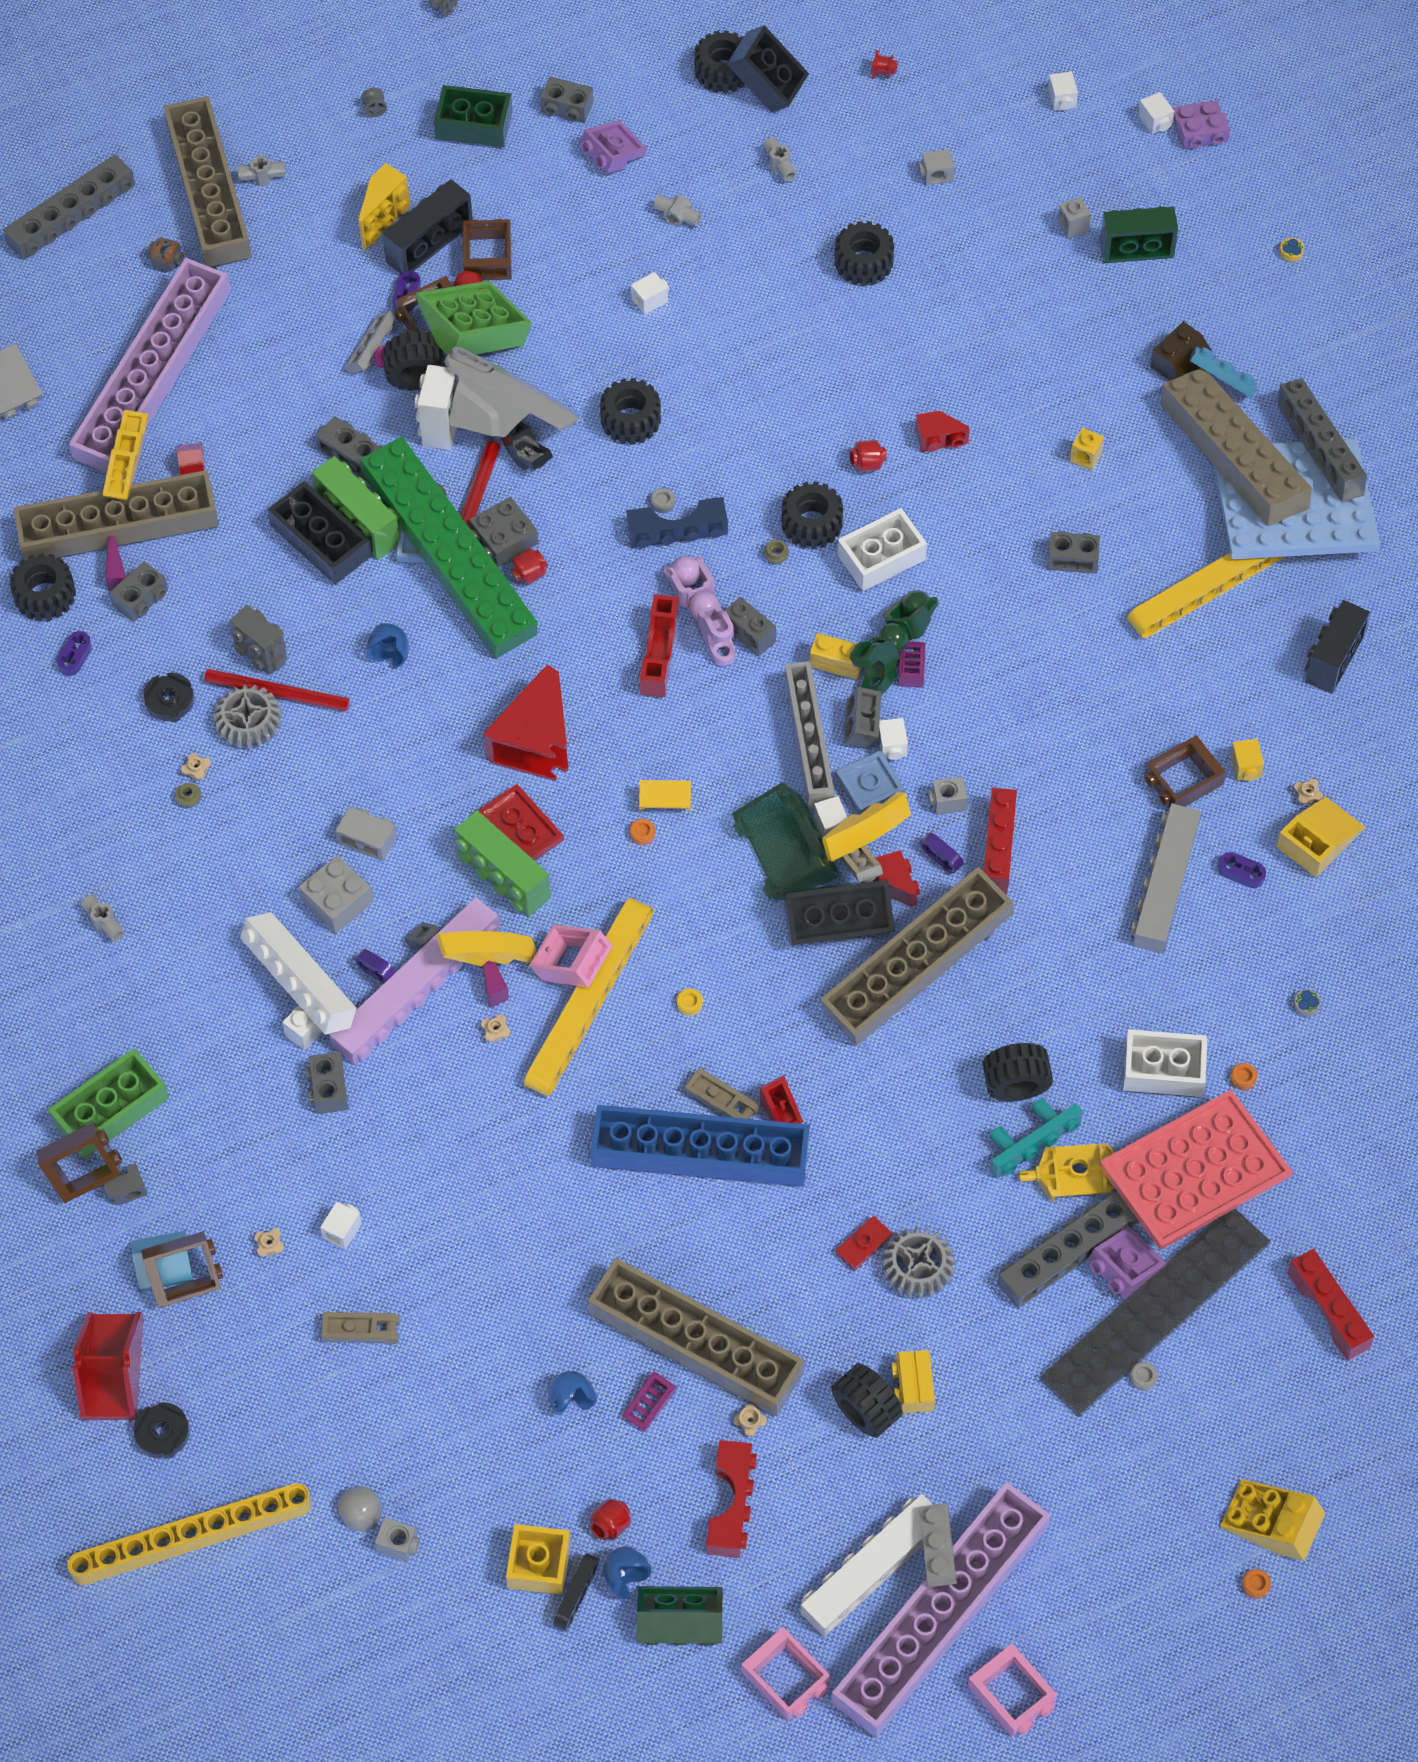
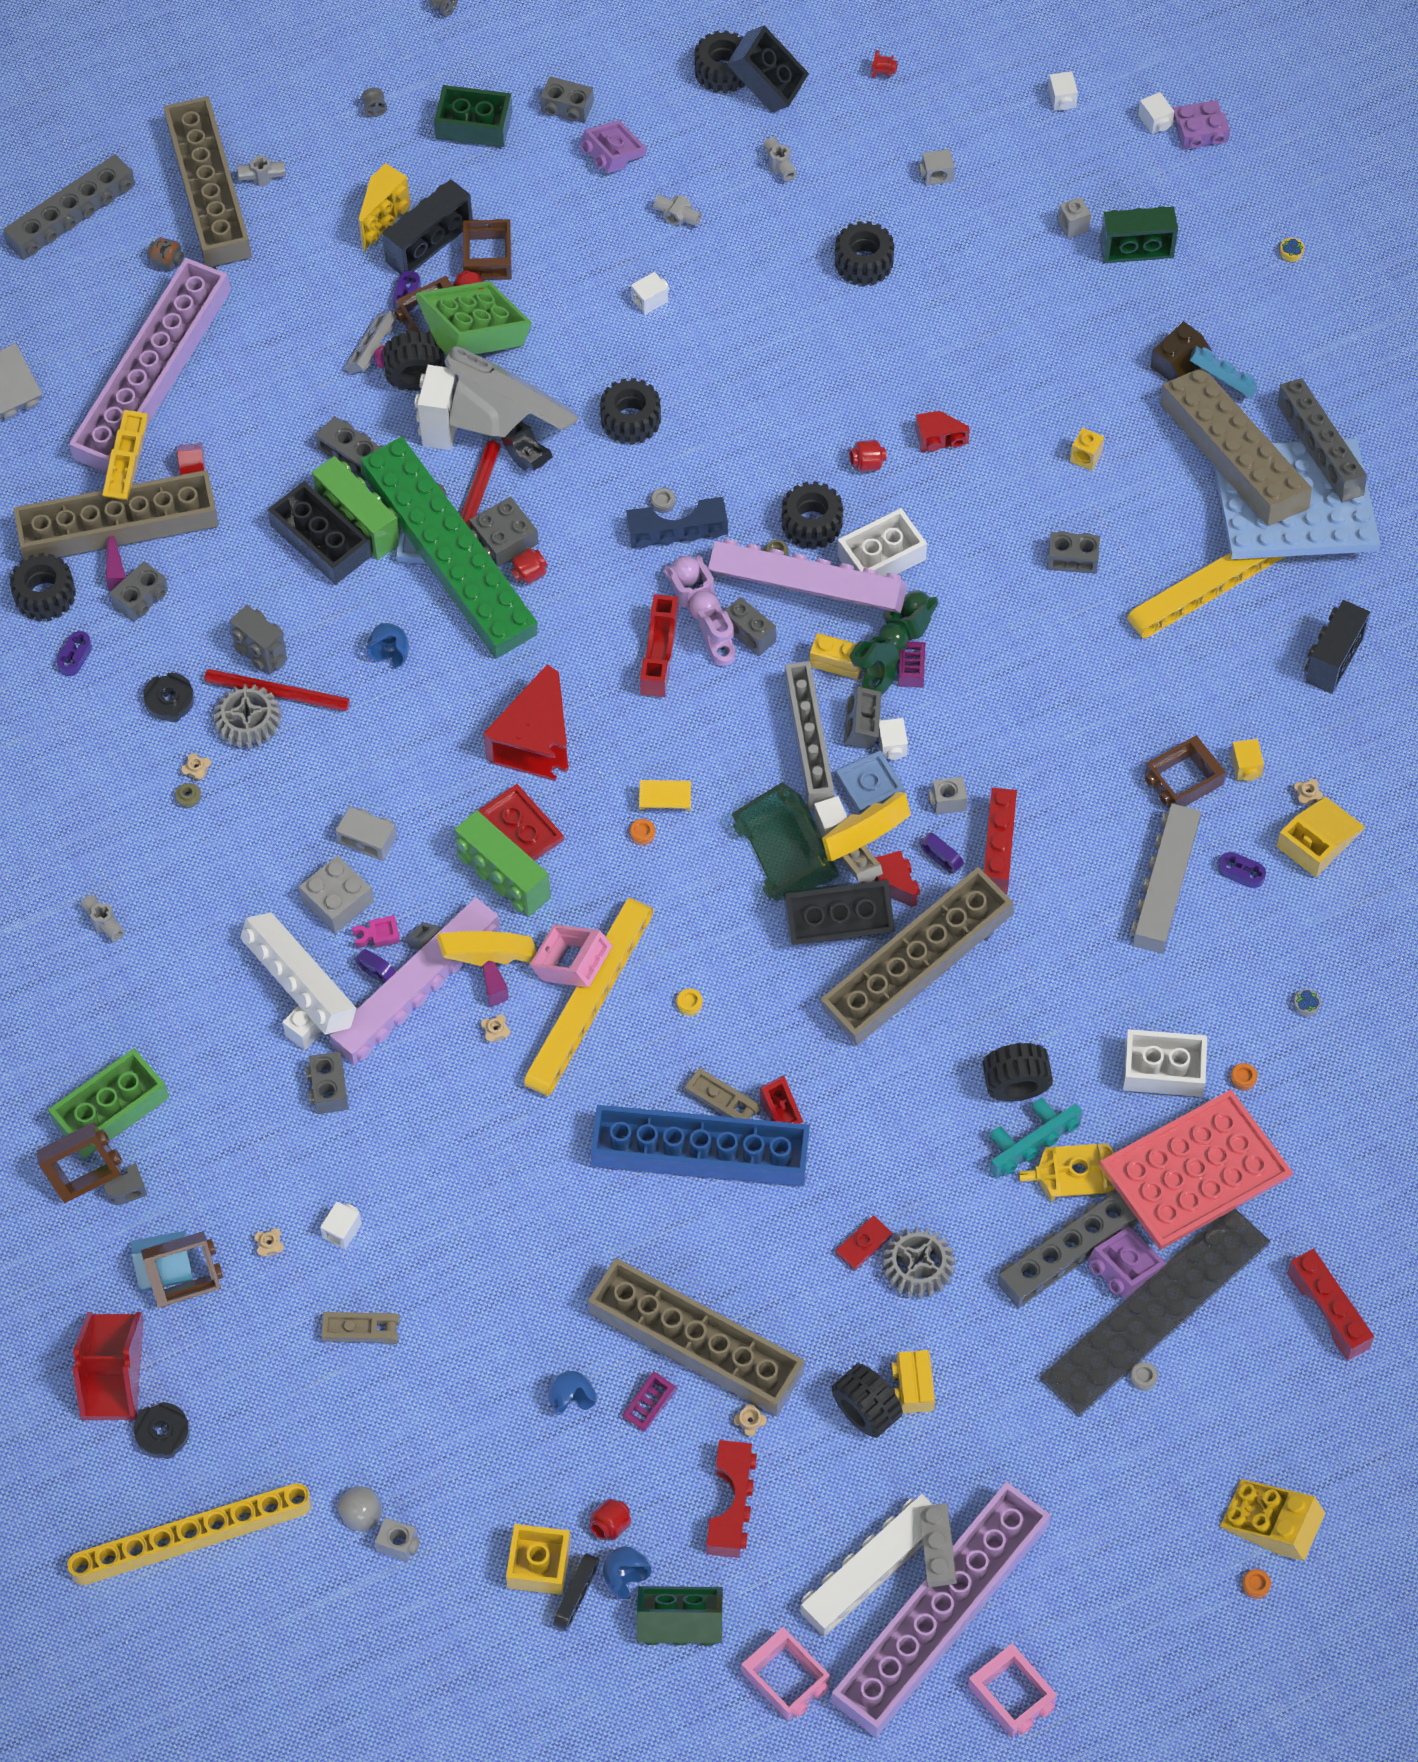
none -> dark pink plate [352,915,400,948]
none -> lavender brick [708,539,908,613]

